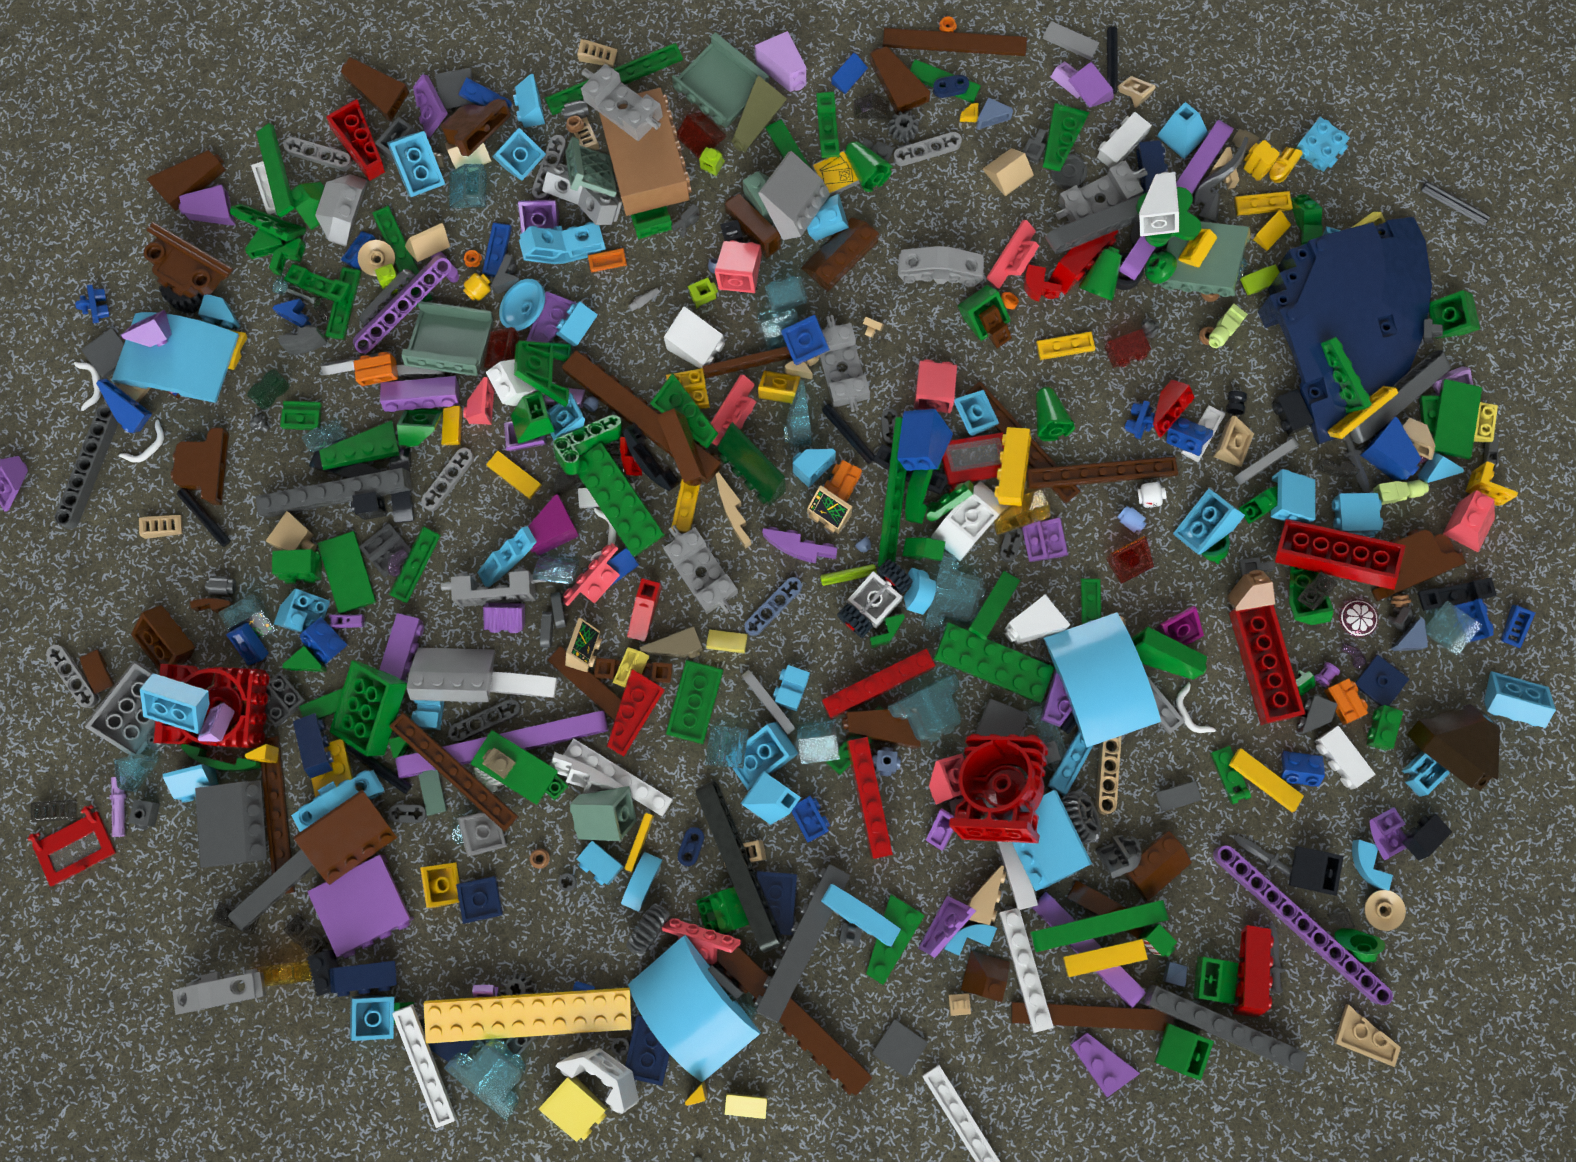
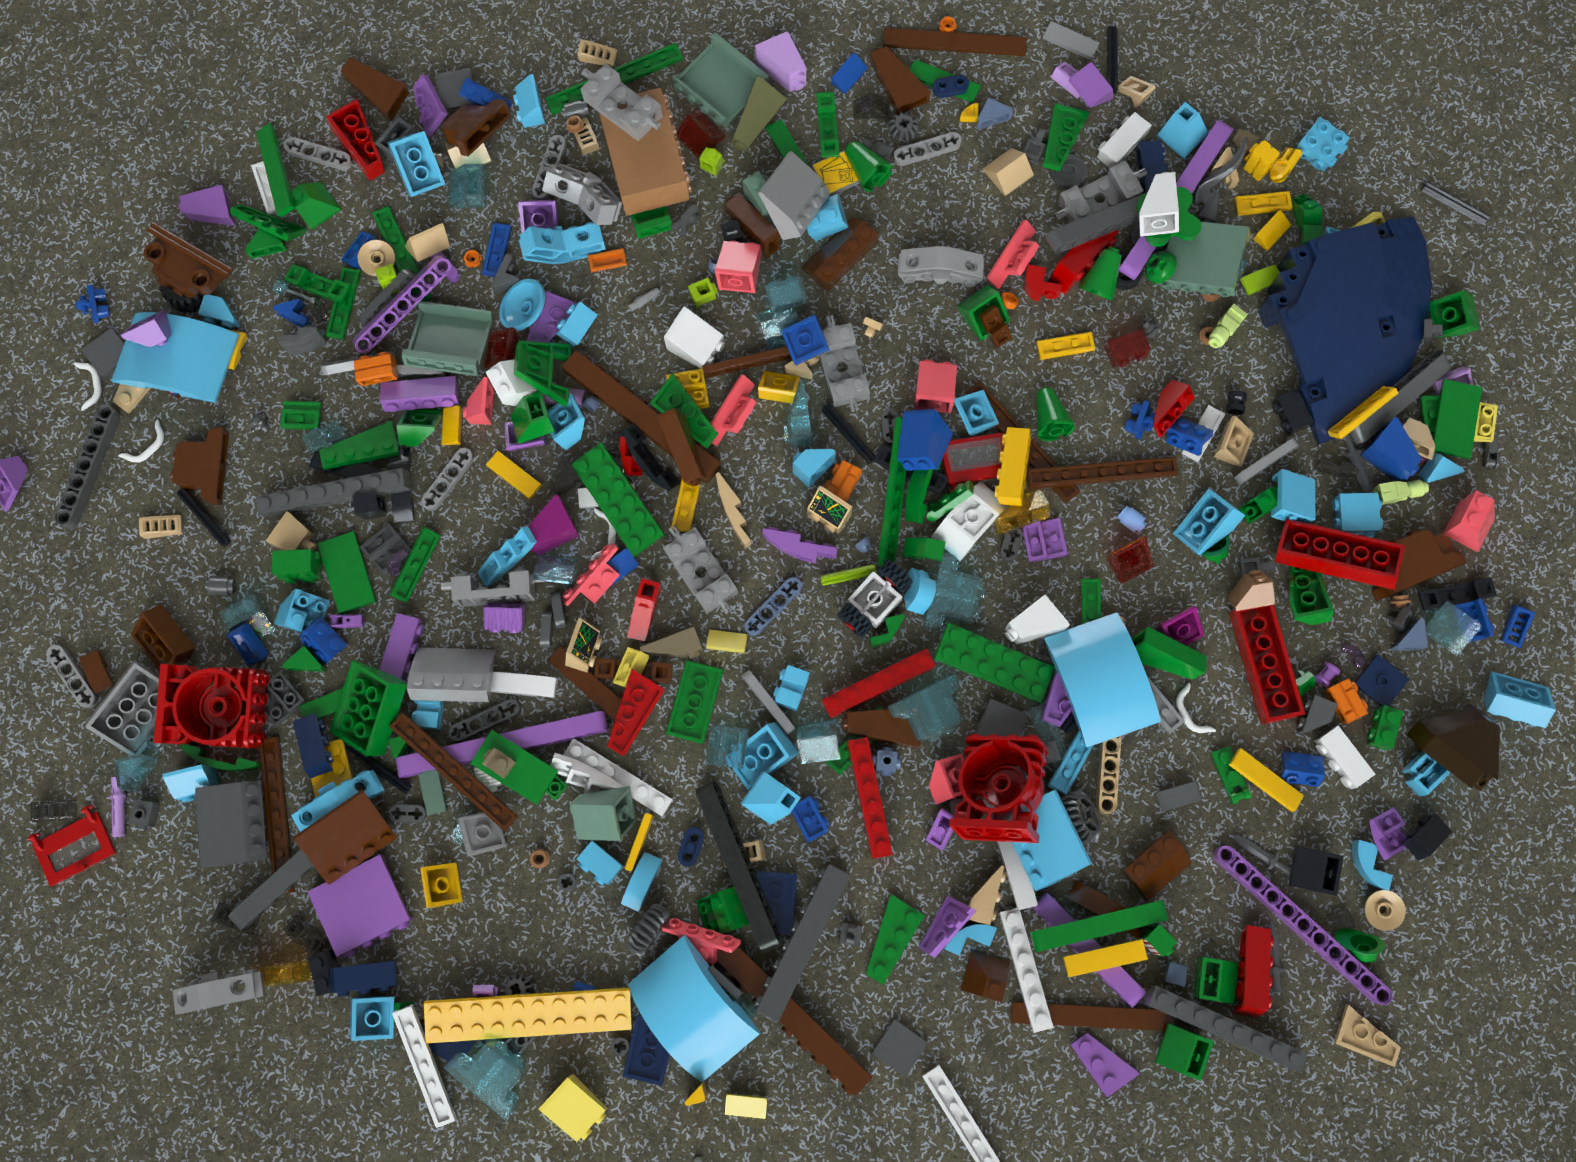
blue slope [96,379,152,433] -> none
medium azure slope [140,673,209,734] -> none
reddish brown slope [146,150,226,211] -> none
reddish brown slope [190,598,236,614] -> none
lavender slope [198,703,234,742] -> none
yellow slope [245,744,279,763] -> none
clear green brick [247,369,290,410] -> none
green slope [269,238,306,276] -> none
light grey wedge [315,174,368,247] -> none
dark blue plate [456,876,503,924] -> none
yellow head [463,273,491,301] -> none
medium azure slope [492,128,546,181] -> none
green beam [553,415,622,475] -> none
white slope [556,1048,639,1114] -> none
sand green fence [565,136,617,197] -> none
dark green slope [718,422,786,507] -> none
medium azure slope [821,884,901,947] -> none
tan tile [948,993,971,1016] -> none
green tile [969,571,1021,640] -> none
dark grey slope [1096,835,1142,878] -> none
white head [1138,482,1166,508] -> none
yellow slope [1178,229,1217,267] -> none
clear smoke slope [1297,571,1338,611] -> none
green wing [1321,337,1372,413] -> none
dish [1338,599,1378,638] -> none
yellow bracket [1465,461,1518,506] -> none

